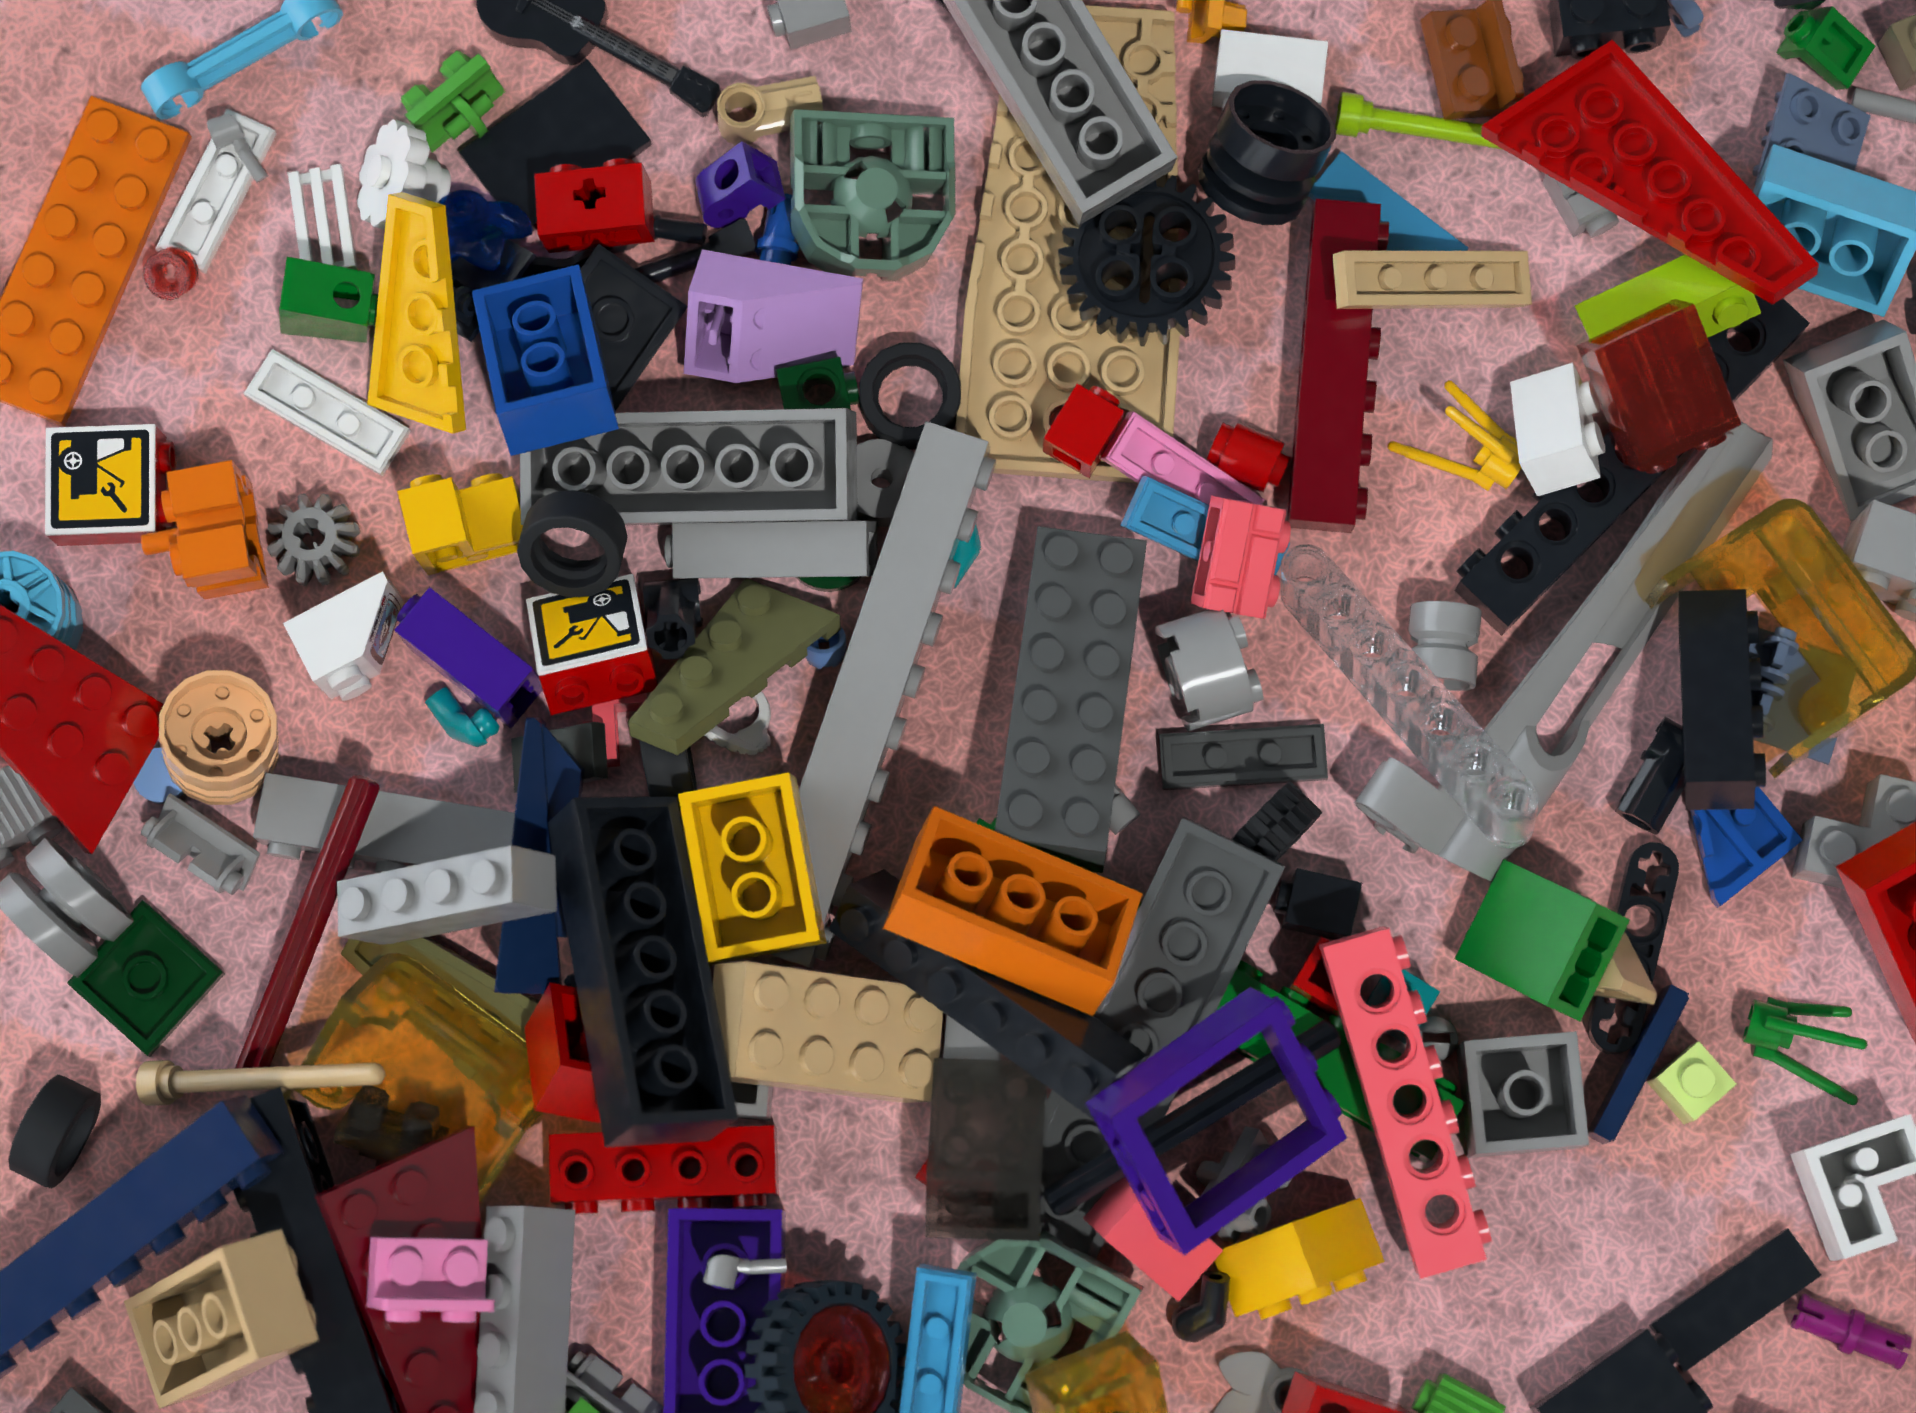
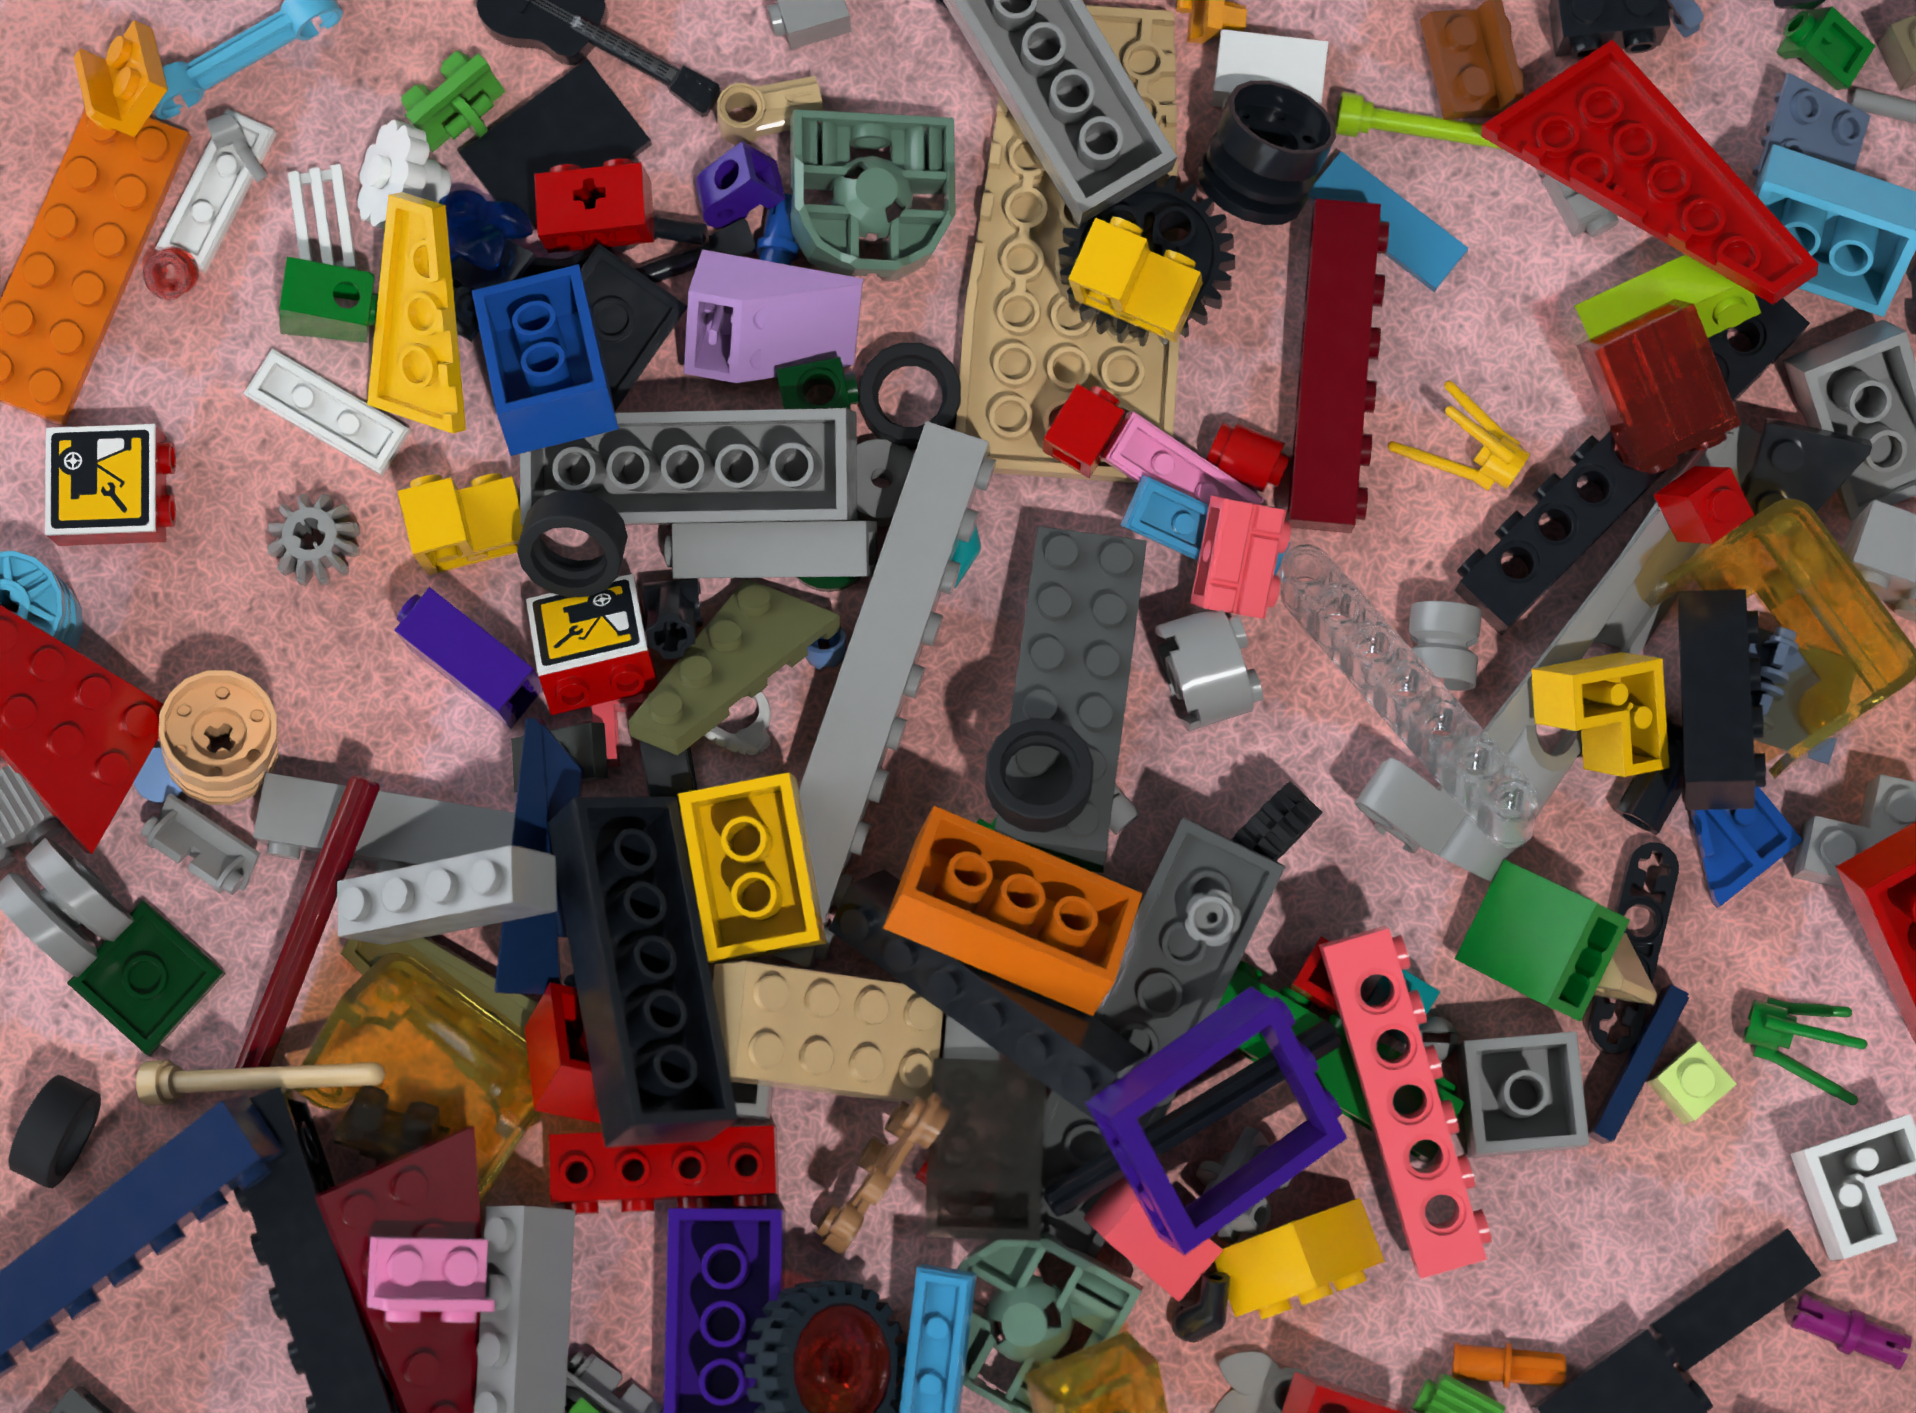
tan brick [124,1229,319,1409] -> none
orange brick [141,460,269,600] -> none
white slope [283,571,404,701] -> none
teal arm [425,687,500,747] -> none
light grey hand [704,1255,787,1290] -> none
dark grey tile [1159,724,1328,790] -> none
black brick [1274,868,1362,940] -> none
tan plate [1333,251,1532,309] -> none
white brick [1510,363,1605,497] -> none
none -> light orange bracket [74,20,168,137]
none -> medium nougat plant [814,1093,951,1255]
none -> black tyre [985,718,1094,833]
none -> yellow brick [1068,217,1203,343]
none -> light grey plate [1185,890,1241,946]
none -> orange axle [1452,1342,1567,1389]
none -> yellow brick [1531,652,1669,777]
none -> red brick [1653,466,1754,544]
none -> black wing [1739,417,1872,537]

